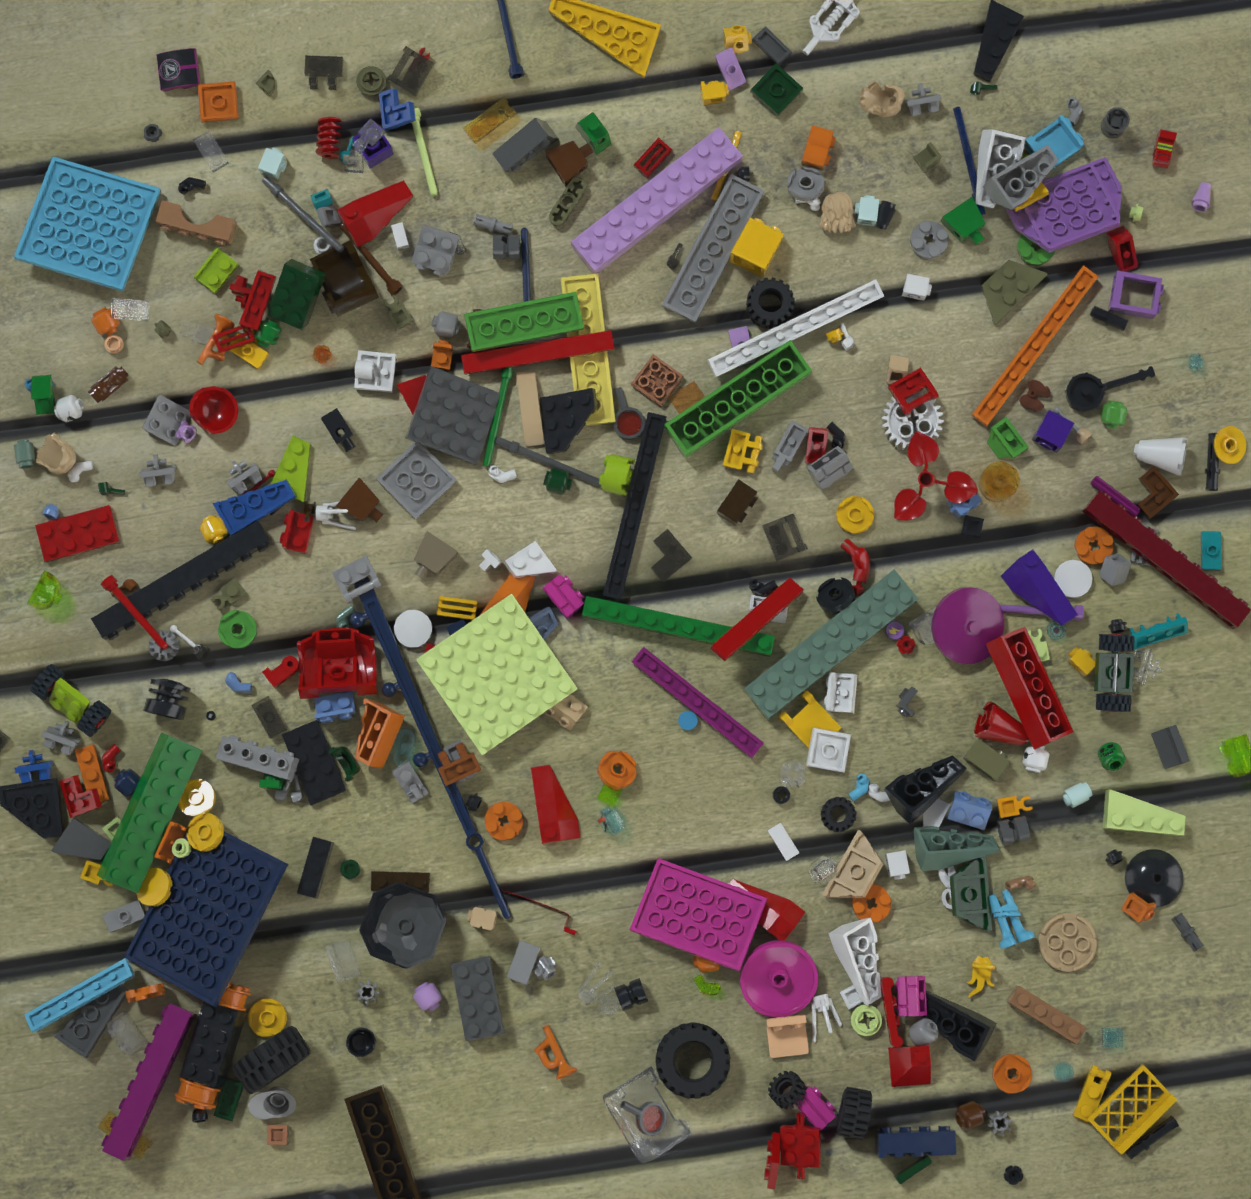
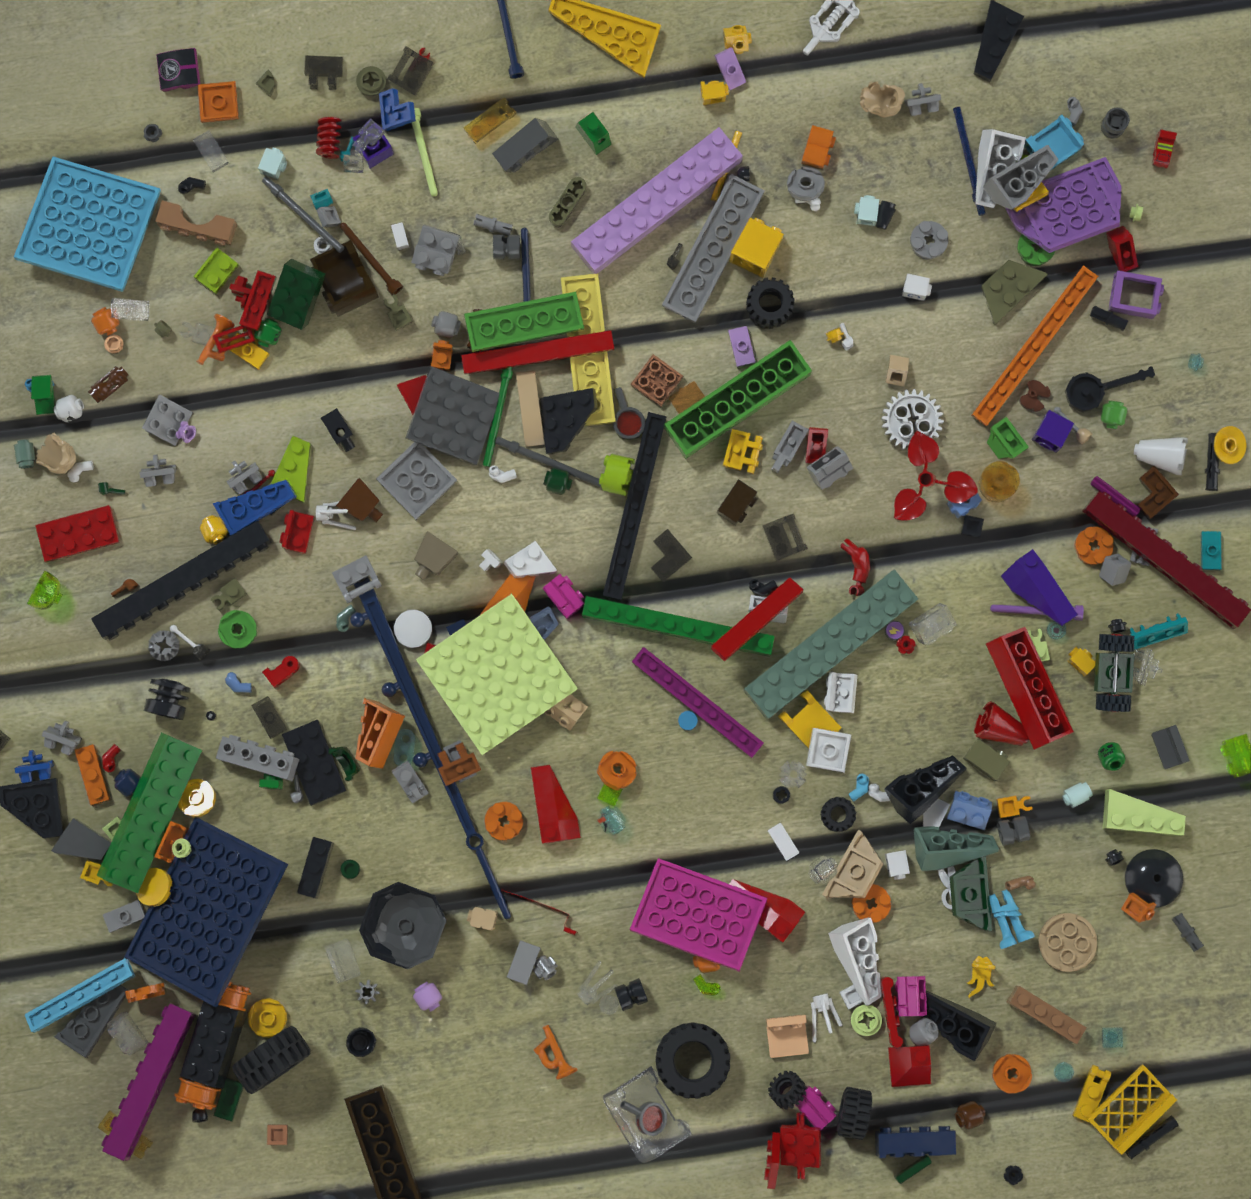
plate [30,664,112,737] -> none
medium blue hinge [42,504,59,520] -> none
red plate [60,775,102,818] -> none
red piece [100,575,168,650] -> none
yellow tile [187,813,224,852] -> none
red cylinder [189,386,239,434] -> none
light grey piece [248,1086,296,1119] -> none
light grey hand [275,780,291,801] -> none
red piece [297,628,377,699] -> none
dark brown hand [304,501,316,522] -> none
clear orange plate [313,345,331,364] -> none
medium blue bracket [314,691,357,724] -> none
red wedge [337,180,413,248] -> none
white plate [354,350,397,393] -> none
dark brown plate [371,871,430,892] -> none
yellow tile [437,596,478,620] -> none
dark grey brick [451,956,505,1041] -> none
black plate [466,793,482,812] -> none
reddish brown torso [546,141,593,186] -> none
red tile [634,137,673,178] -> none
white plate [707,280,884,377] -> none
dark pink dish [740,940,818,1017] -> none
dark green plate [750,64,803,117] -> none
dark grey tile [752,26,792,66] -> none
black plate [816,577,856,615] -> none
tan hair [819,192,856,233] -> none
black arm [826,421,845,448] -> none
yellow tile [836,496,874,534] -> none
red plate [888,368,939,415] -> none
dark grey bracket [896,687,918,718] -> none
olive panel [913,142,942,173] -> none
magenta dish [931,587,1004,664] -> none
green torso [941,197,985,246] -> none
dark green hand [970,81,997,95] -> none
light grey gear [987,1110,1012,1135] -> none
white head [1022,746,1050,773] -> none
white tile [1054,560,1093,598] -> none
lavender cone [1191,182,1211,212] -> none

